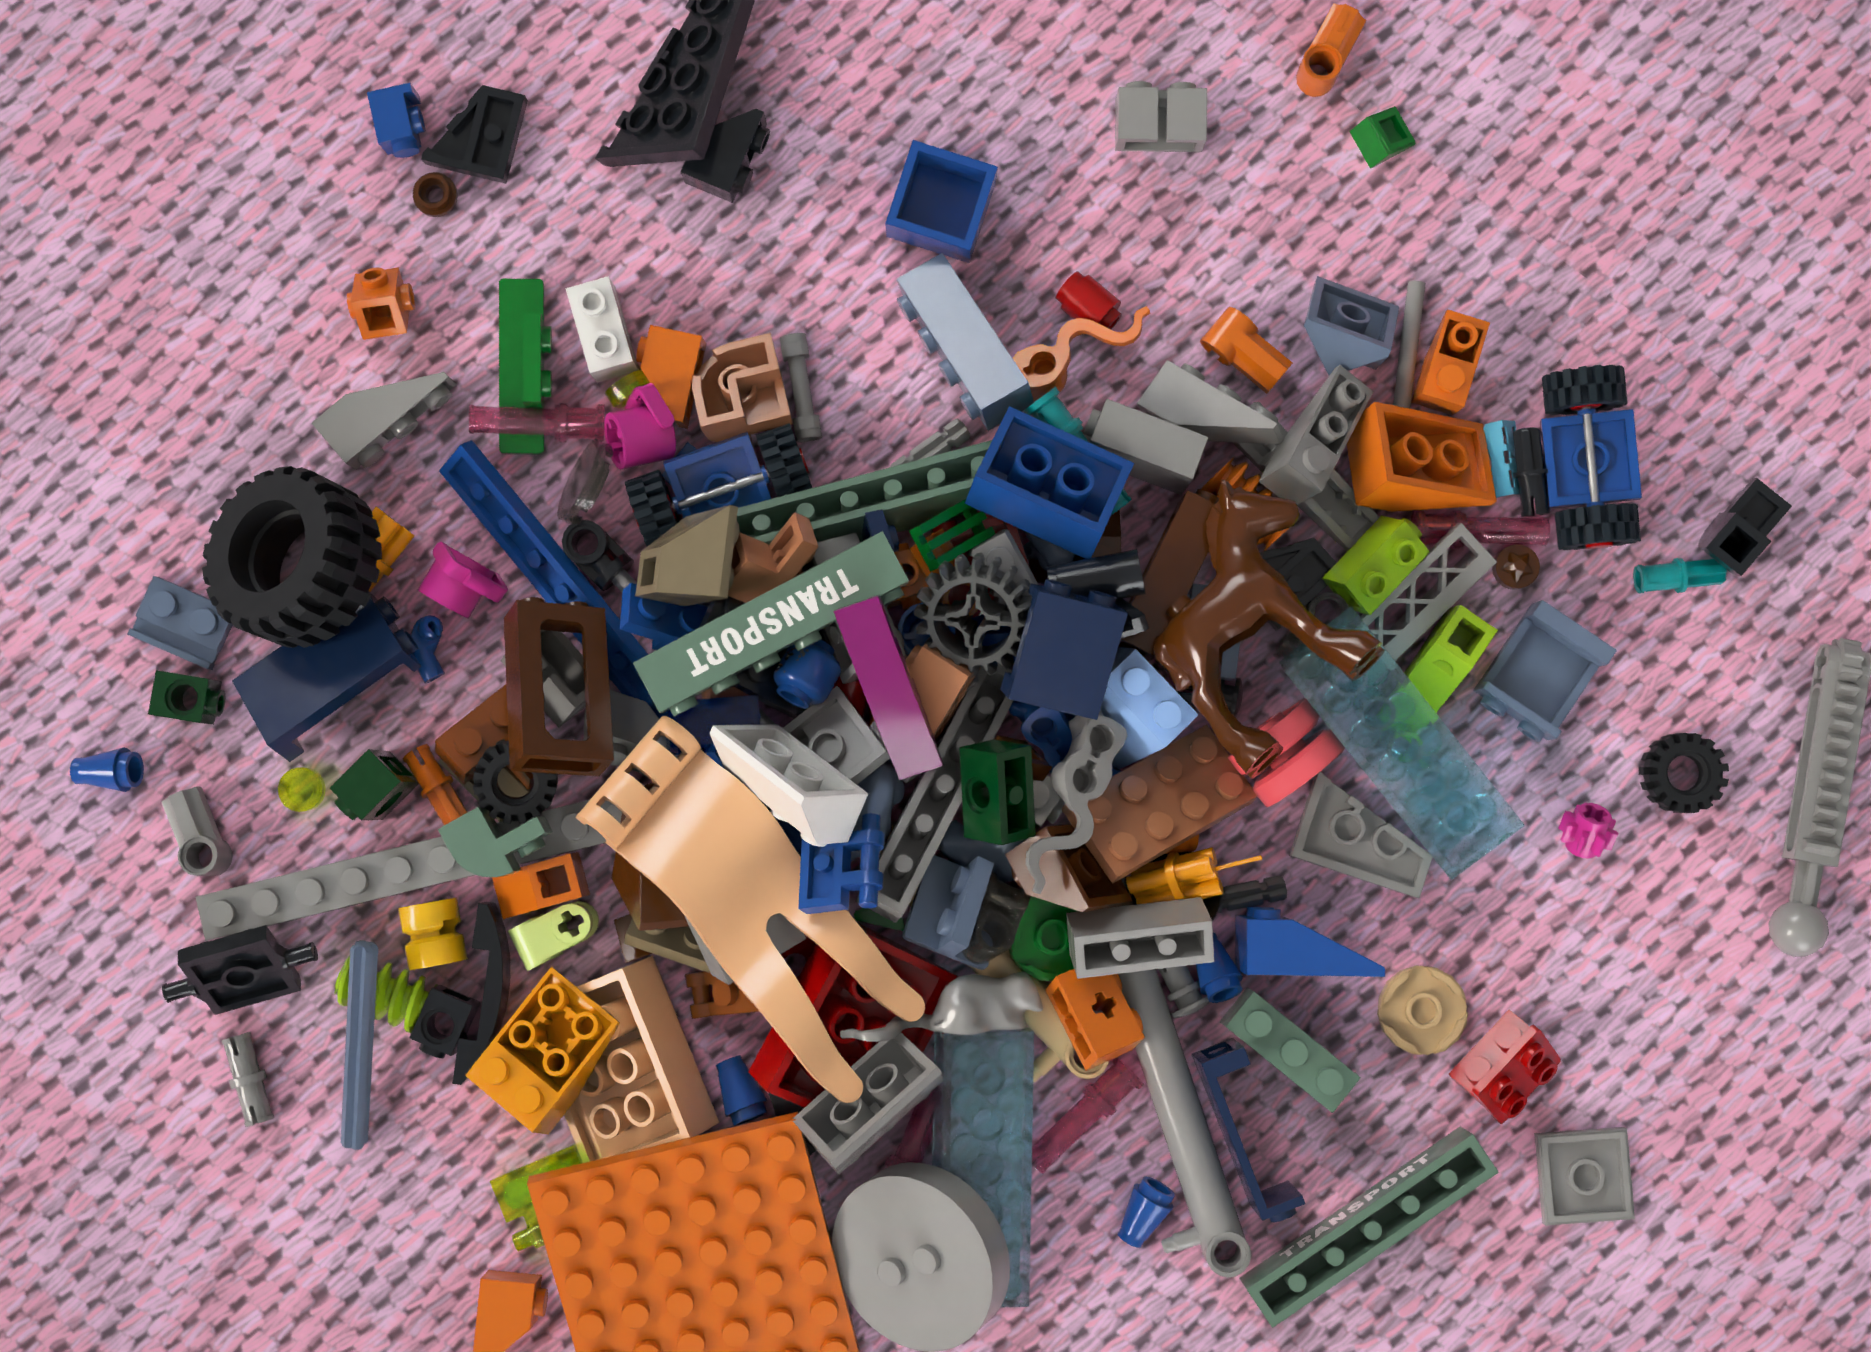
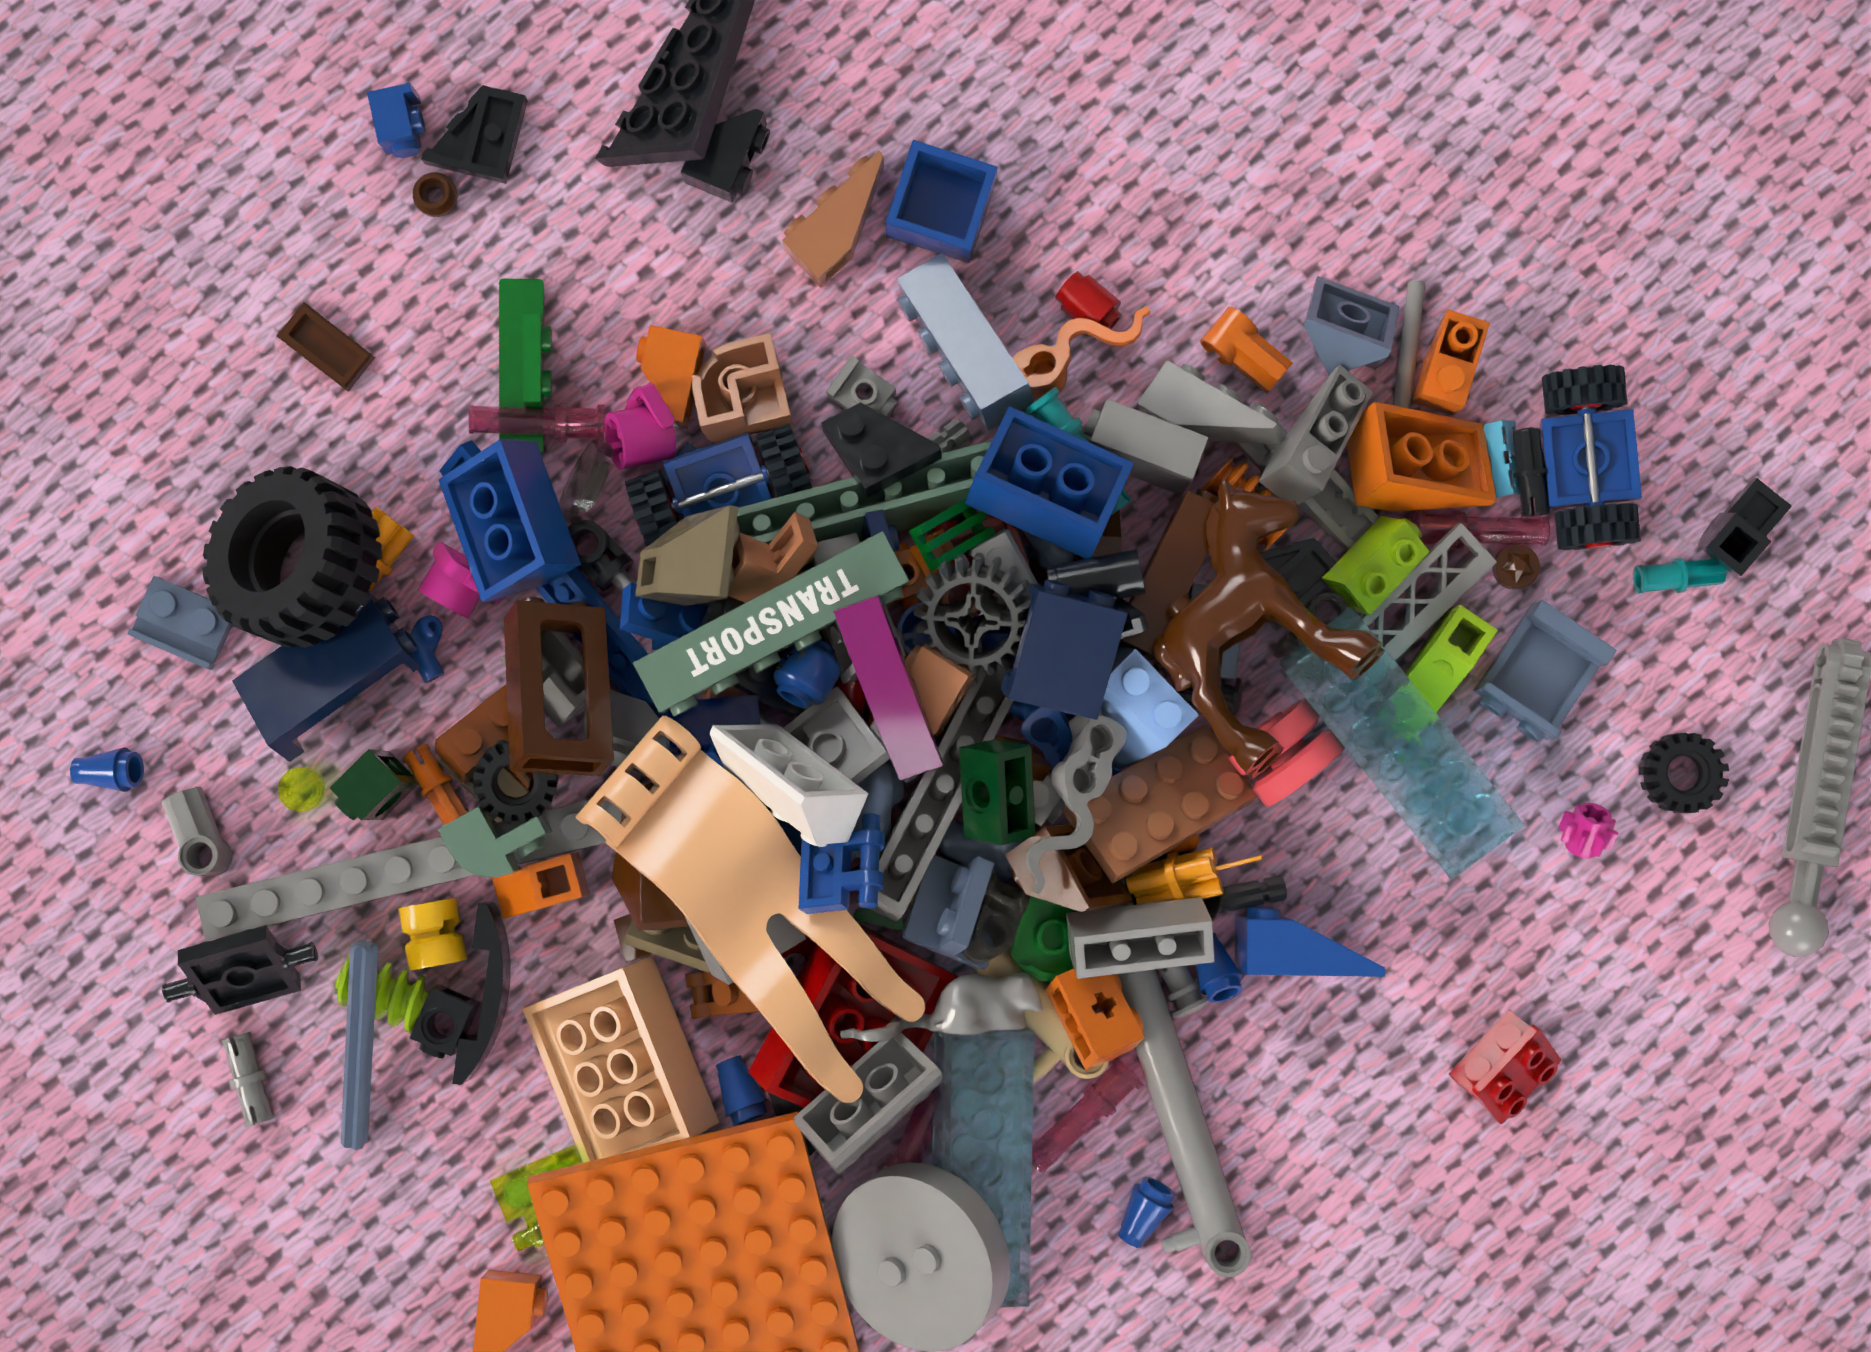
dark green brick [148,670,226,725] -> none
light grey slope [312,372,457,469] -> none
orange brick [347,267,415,340] -> none
light orange slope [465,967,620,1135] -> none
yellowish green piece [508,901,599,971] -> none
white brick [565,276,639,383] -> none
clear neon green tile [605,370,650,408] -> none
light grey bar [780,333,822,443] -> none
light grey piece [1115,81,1207,152] -> none
dark blue panel [1191,1038,1305,1223] -> none
sand green brick [1220,987,1361,1113] -> none
sand green brick [1239,1126,1499,1328] -> none
light grey wing [1289,772,1433,898] -> none
orange piece [1296,3,1367,97] -> none
green slope [1350,106,1416,168] -> none
tan tile [1377,965,1468,1055] -> none
light grey tile [1534,1127,1635,1226] -> none
none -> reddish brown tile [277,302,376,392]
none -> blue slope [438,439,581,602]
none -> nougat slope [782,151,884,288]
none -> black wing [821,402,942,498]
none -> light grey brick [826,356,898,417]

